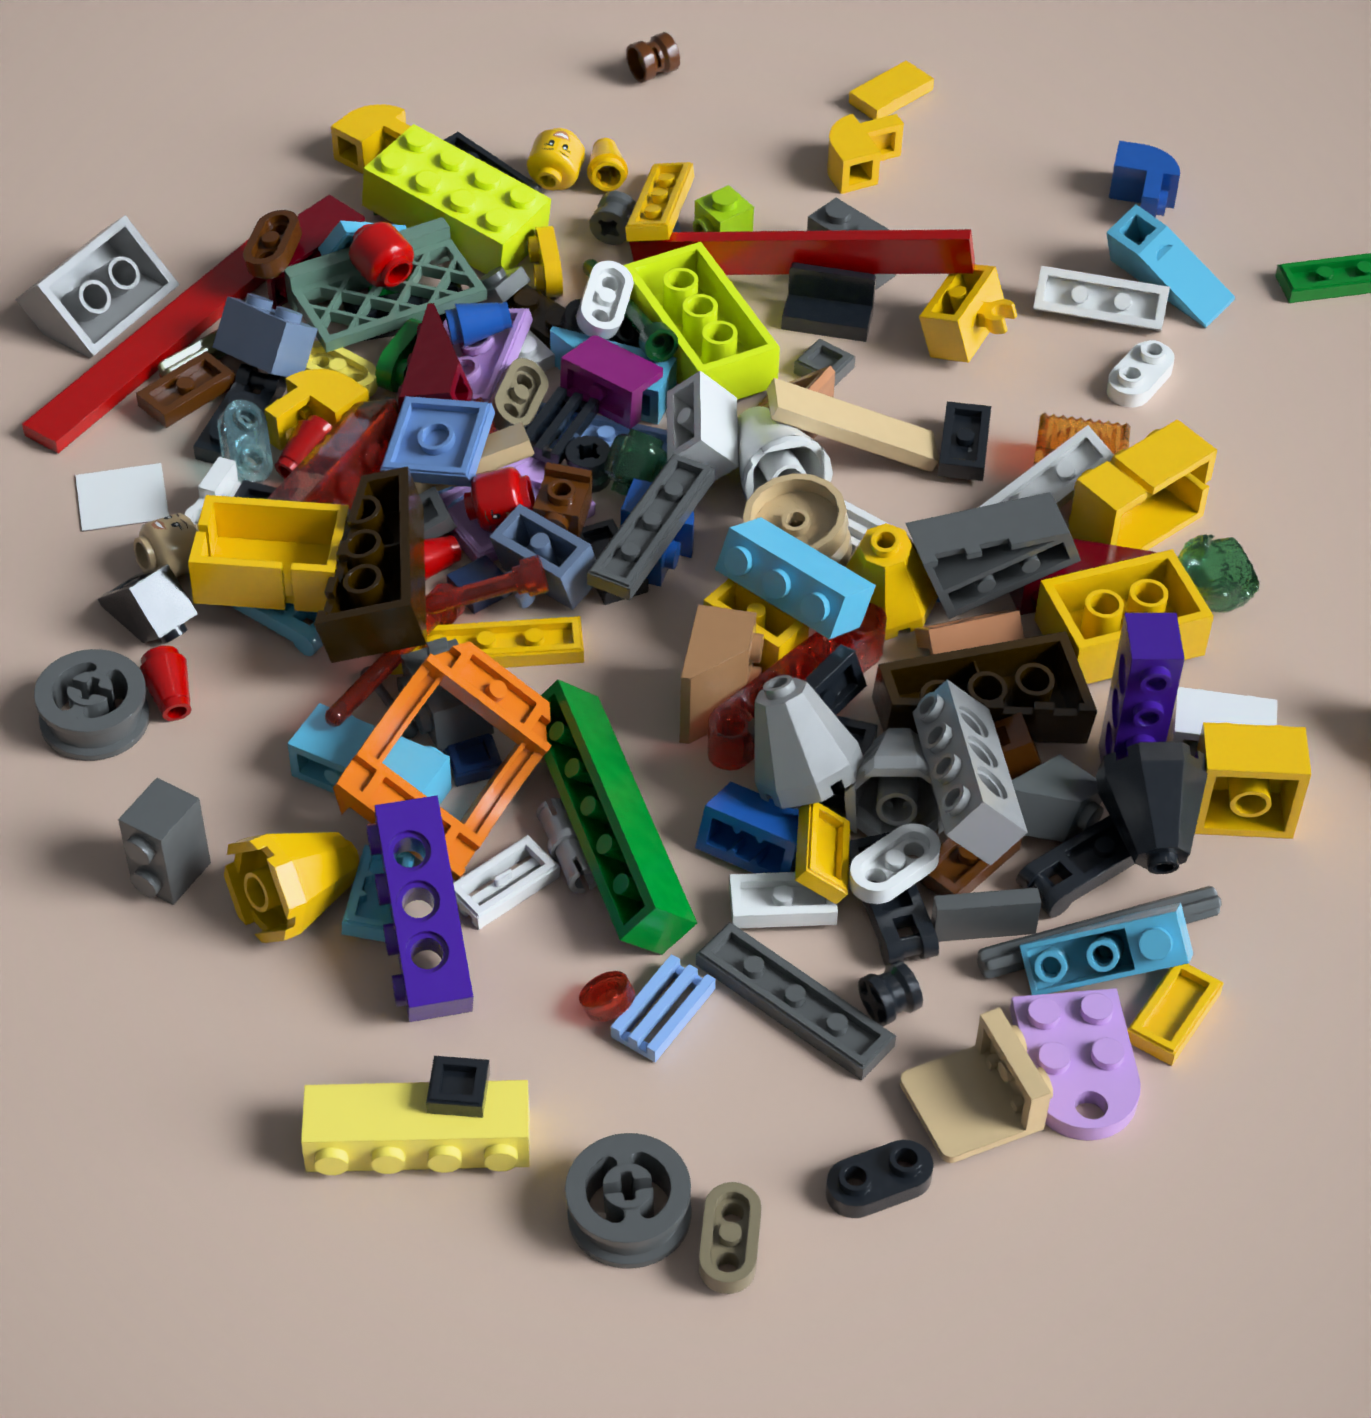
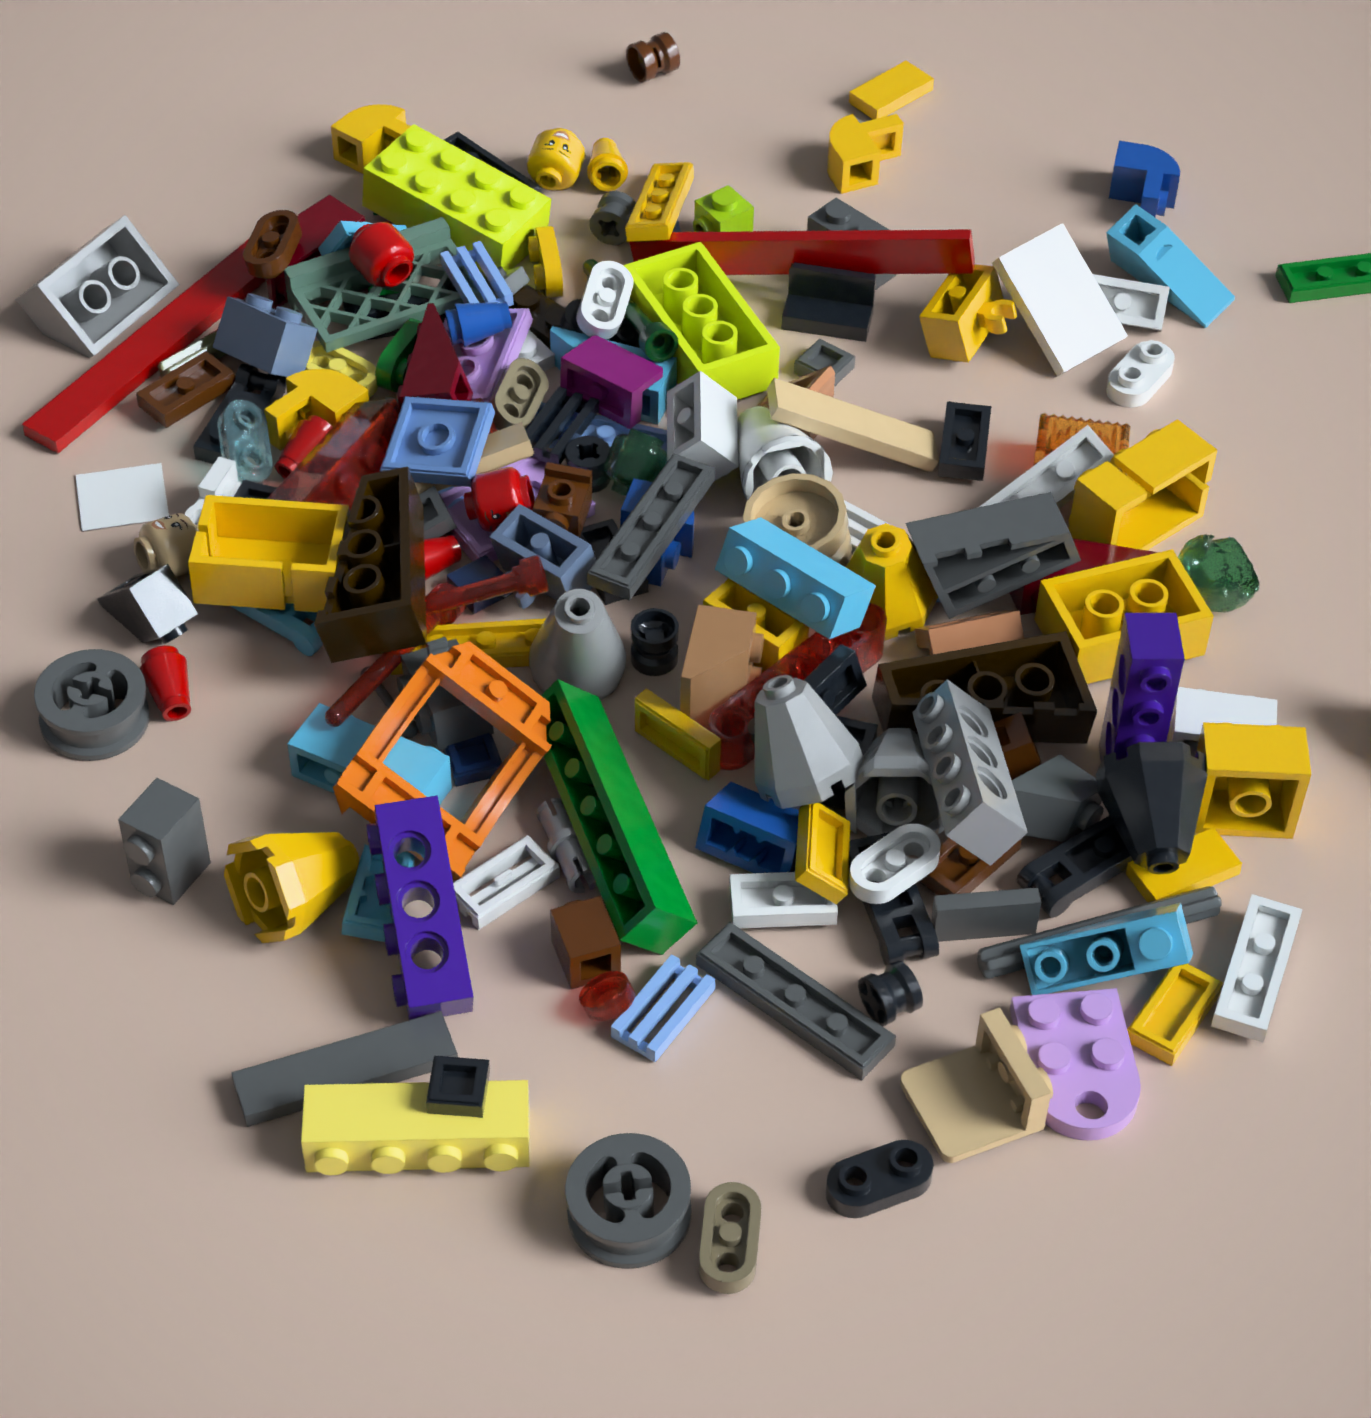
none -> dark grey tile [231,1011,458,1127]
none -> light blue tile [440,241,514,307]
none -> light grey cone [529,589,626,701]
none -> reddish brown brick [550,896,621,990]
none -> black wheel [631,608,679,676]
none -> yellow tile [635,688,721,781]
none -> white tile [992,223,1128,376]
none -> yellow tile [1126,827,1242,903]
none -> white plate [1211,894,1303,1042]

